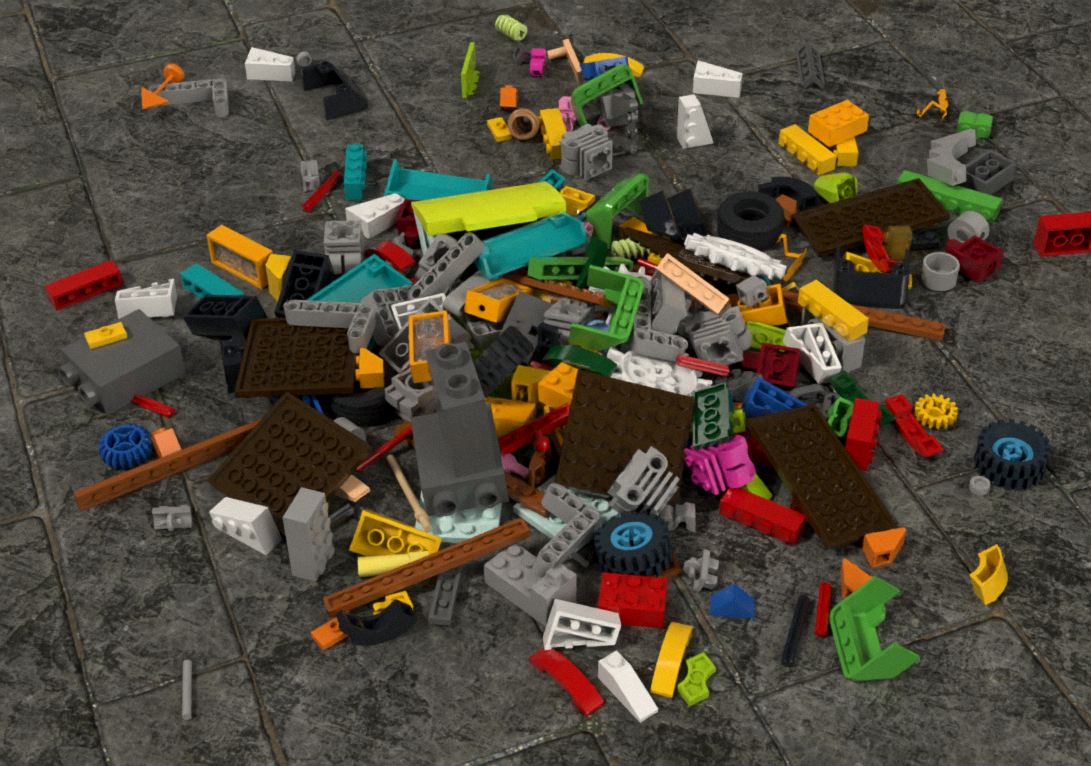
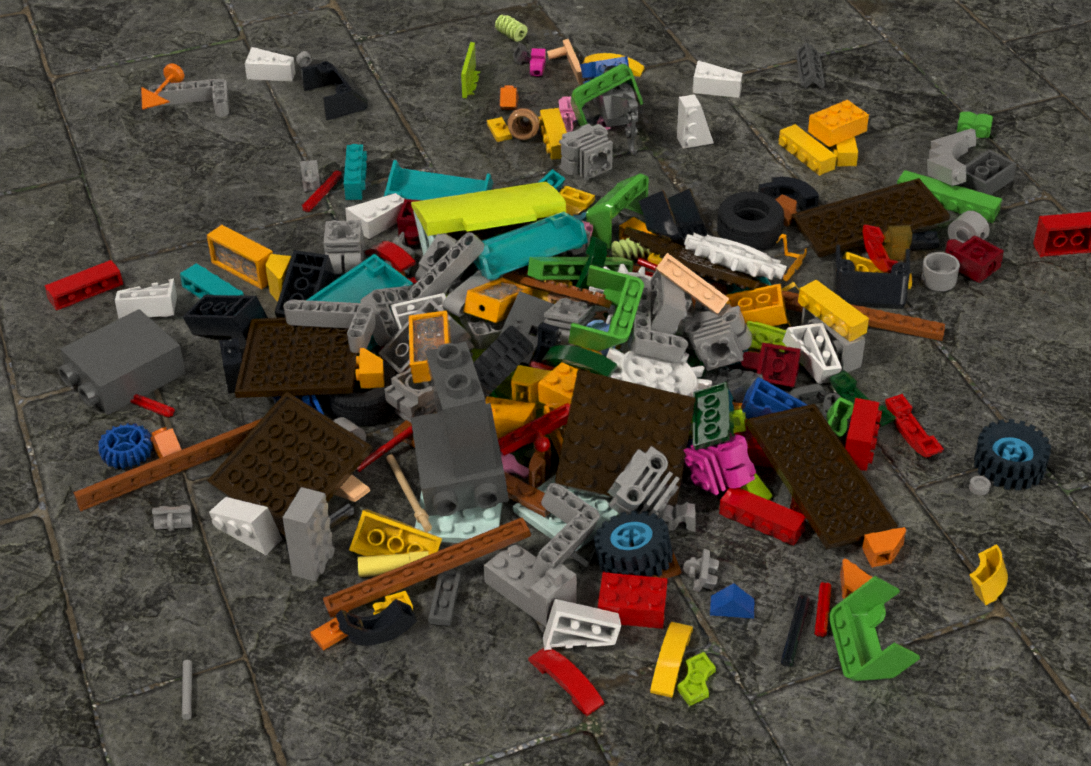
yellow plate [84,322,127,349] -> none
white slope [598,650,658,723] -> none
red axle [676,355,730,377] -> none
light grey brick [736,275,768,308] -> none
lime cone [814,173,858,203] -> none
yellow gear [914,394,958,430] -> none
light orange piece [917,89,948,118] -> none

